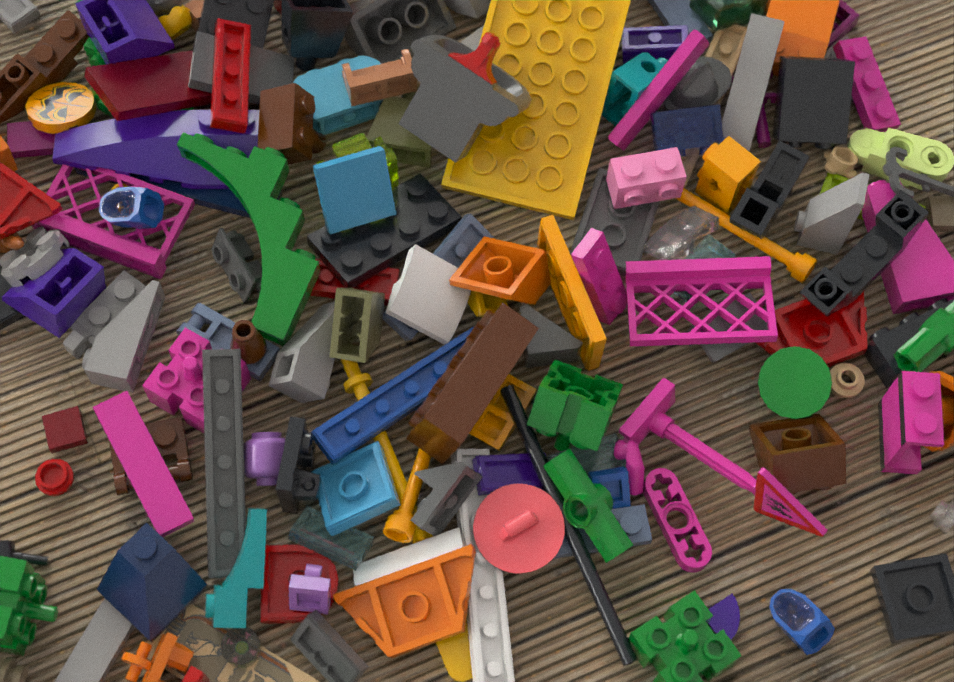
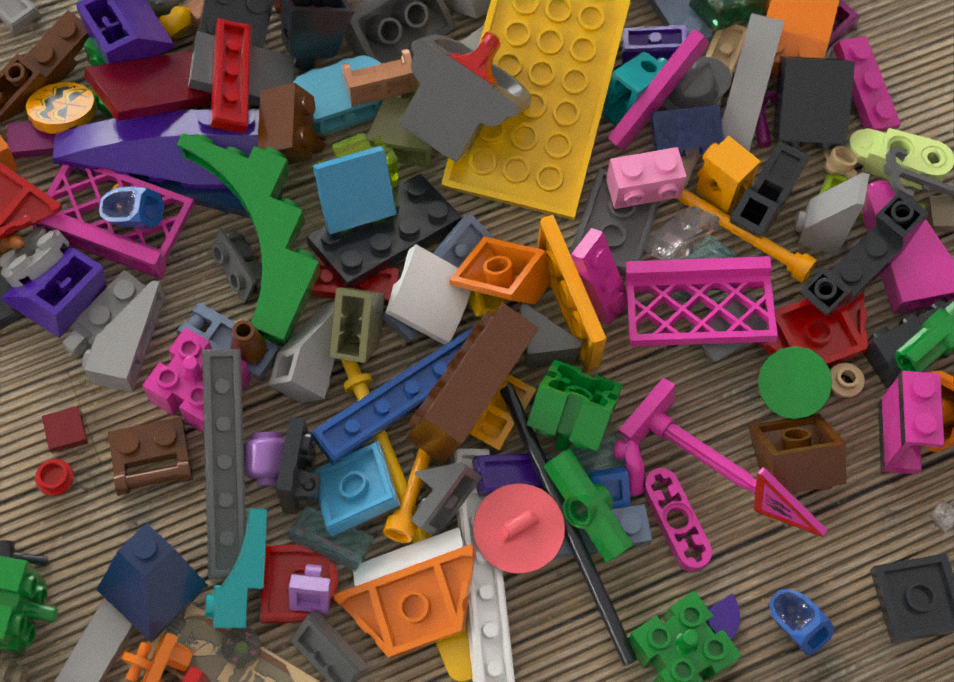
dark pink tile [93,391,195,537] -> none

